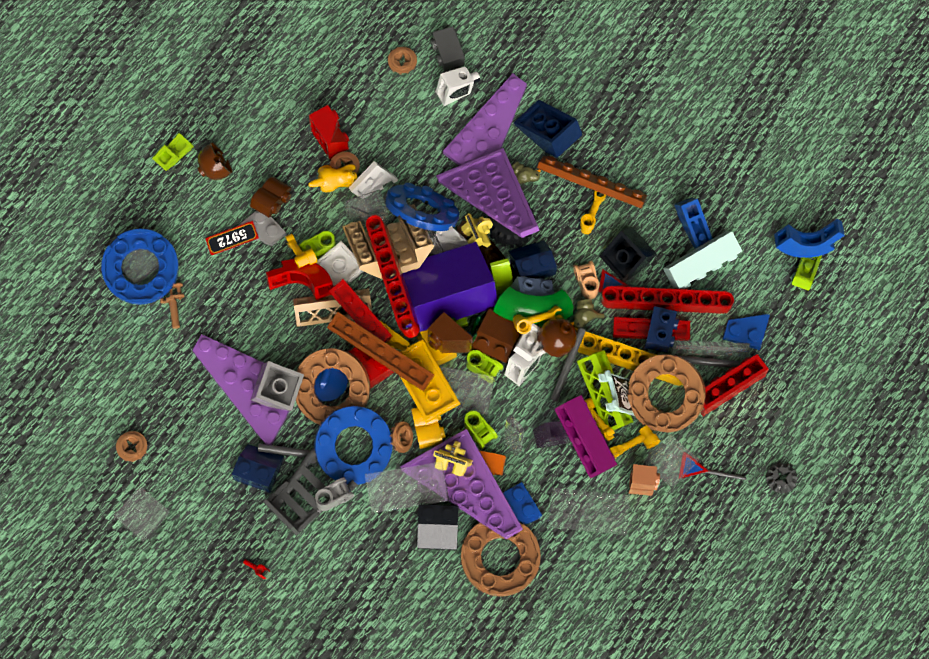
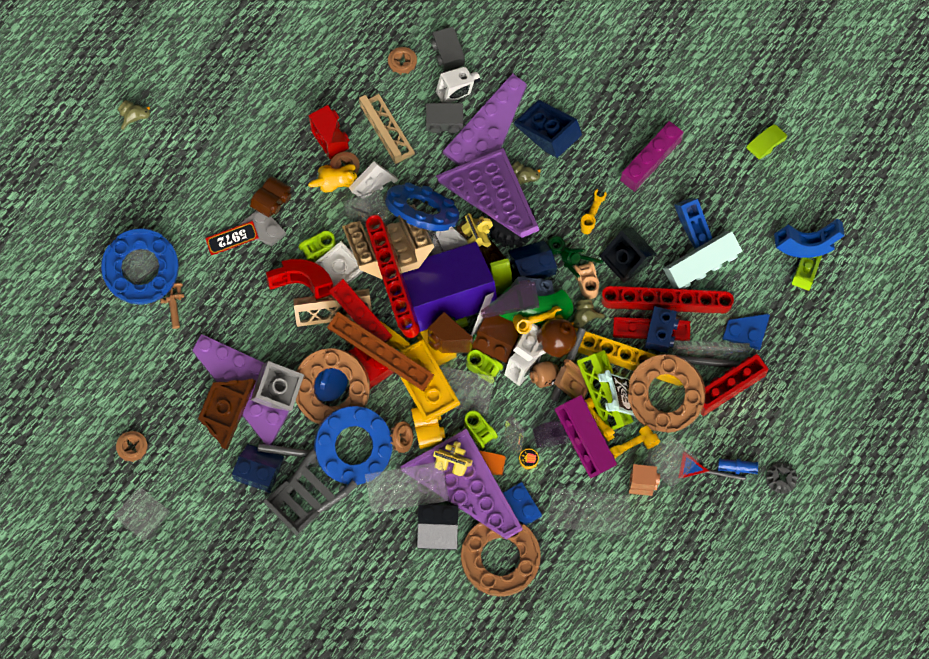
lime slope [152,133,194,171] -> none
reddish brown cylinder [197,142,233,180] -> none
red hand [243,559,270,579] -> none
yellow brick [285,234,317,268] -> none
light grey piece [315,478,354,511] -> none
dark orange plate [537,156,647,209] -> none
piece [598,269,644,293] -> none
none -> olive animal [118,100,150,130]
none -> reddish brown wing [198,378,256,450]
none -> tan fence [359,94,415,164]
none -> dark grey brick [426,103,463,133]
none -> white sticker [471,292,494,336]
none -> clear purple slope [481,280,539,318]
none -> tile [519,449,539,469]
none -> medium nougat head [530,361,559,388]
none -> dark green plate [547,236,566,255]
none -> medium nougat plate [554,359,588,399]
none -> dark green plant [561,247,603,278]
none -> magenta brick [620,121,684,192]
none -> blue pin [718,458,758,474]
none -> lime slope [746,124,788,160]

